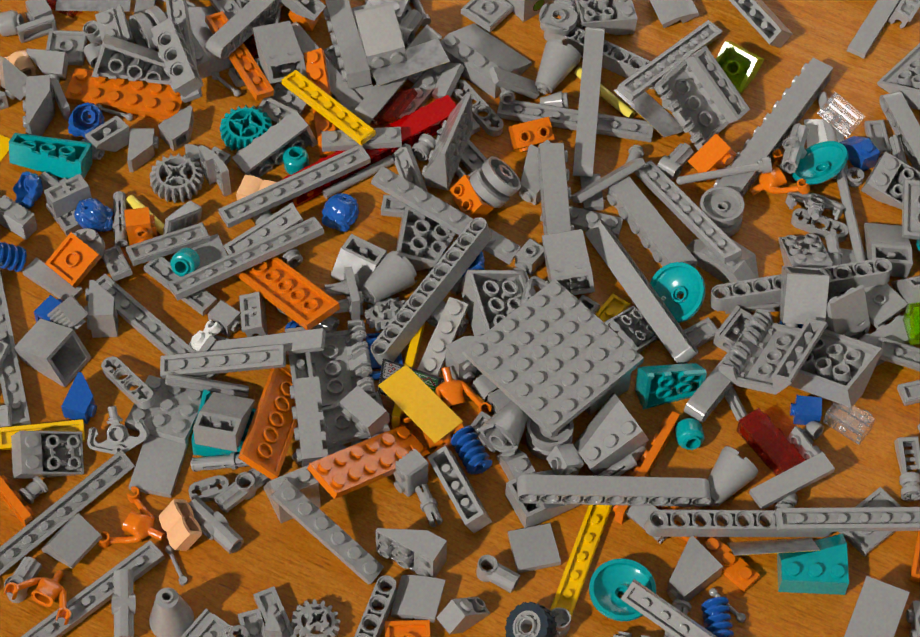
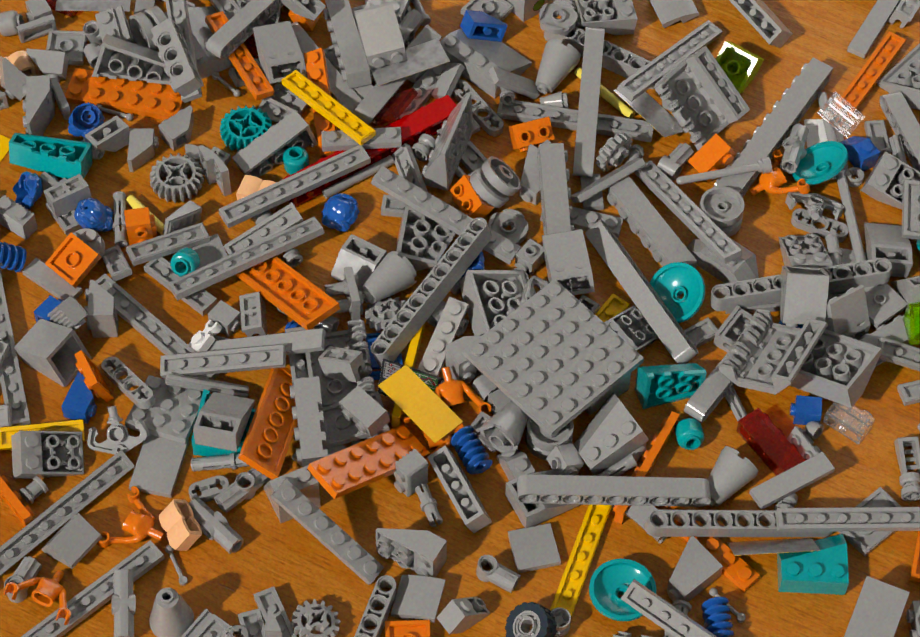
none -> orange plate [74,350,114,403]
none -> light grey hinge [318,346,366,383]
none -> blue slope [460,10,508,42]
none -> light grey plate [488,209,528,245]
none -> light grey gear [596,132,633,172]
none -> orange plate [833,31,906,119]

